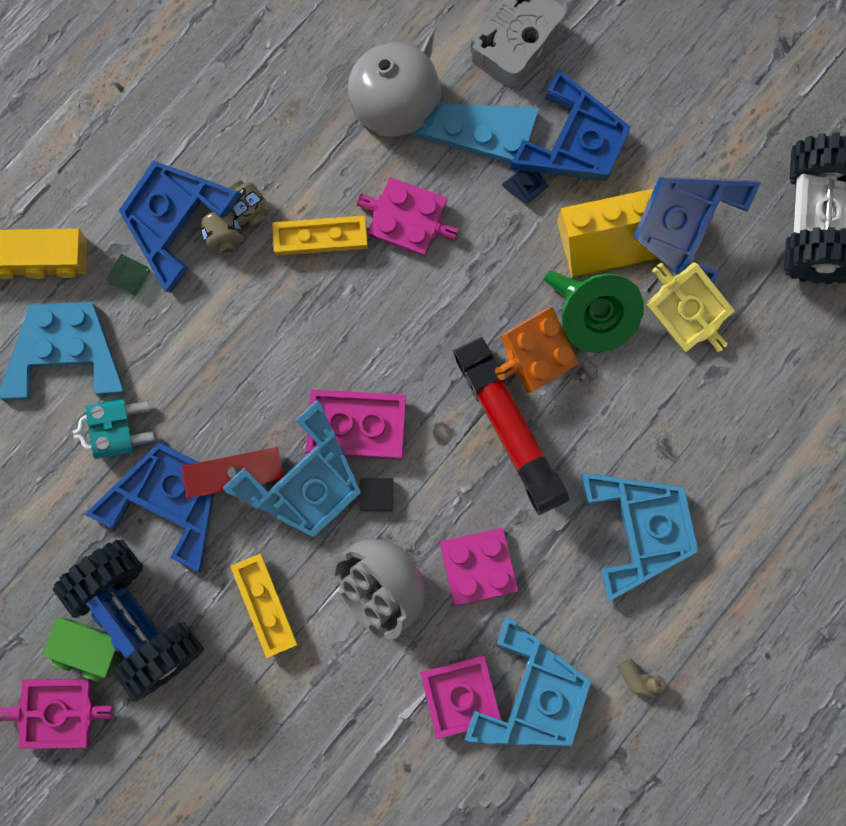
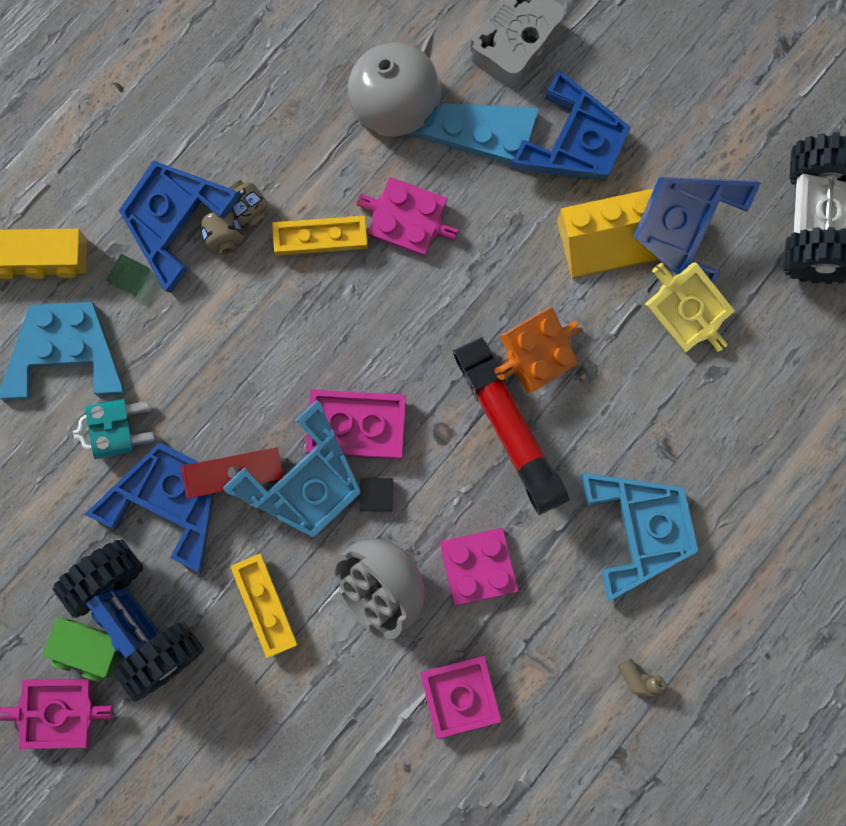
dark azure wing [464,617,591,747] -> none
dark blue slope [502,170,549,204] -> none
green piece [543,270,644,353] -> none

